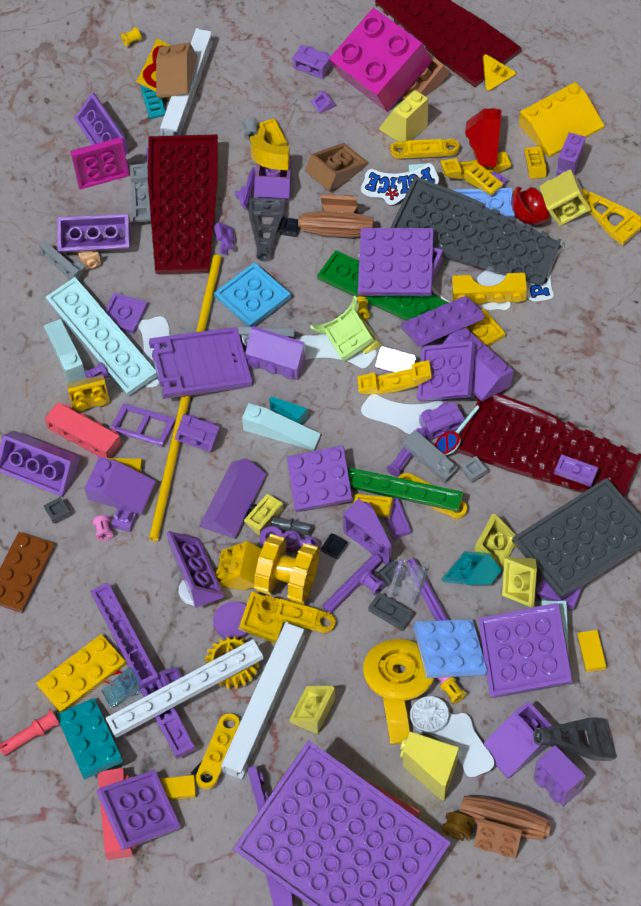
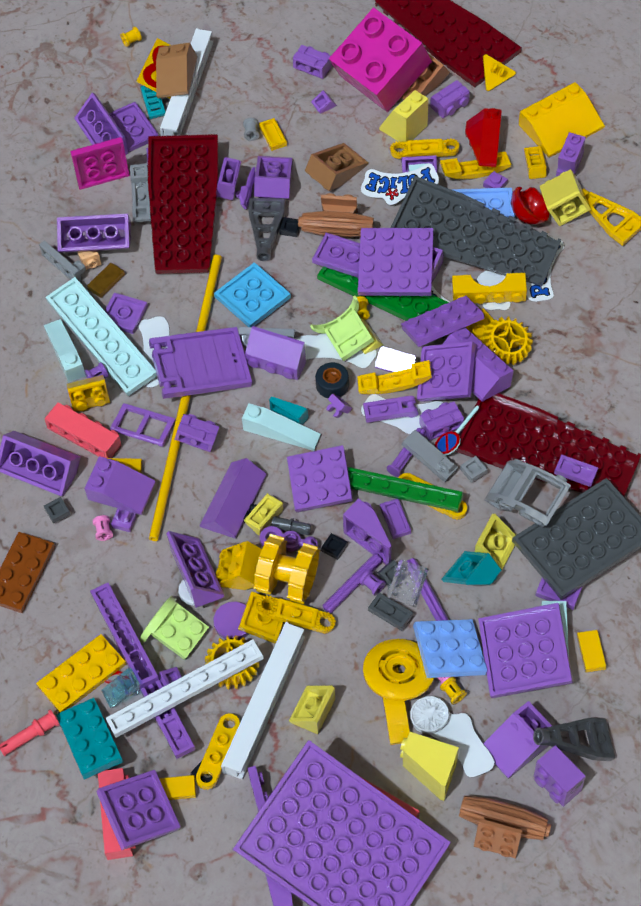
medium lavender plate [214,222,235,255] -> none
yellow arch [250,128,290,170] -> none
yellow tile [353,494,394,518] -> none
pearl gold wheel [441,812,475,841] -> none
yellow slope [464,162,503,196] -> none
light yellow slope [502,557,537,607] -> none
none -> pearl gold tile [87,263,125,298]
none -> medium lavender tile [109,102,159,152]
none -> yellowish green piece [139,596,209,660]
none -> medium lavender brick [217,157,241,200]
none -> medium lavender tile [312,233,360,277]
none -> black wheel [315,362,349,398]
none -> medium lavender tile [326,394,352,418]
none -> medium lavender plate [363,396,418,423]
none -> medium lavender slope [401,155,437,173]
none -> medium lavender brick [430,80,470,118]
none -> yellow gear [482,316,533,366]
none -> light grey window [484,459,571,527]

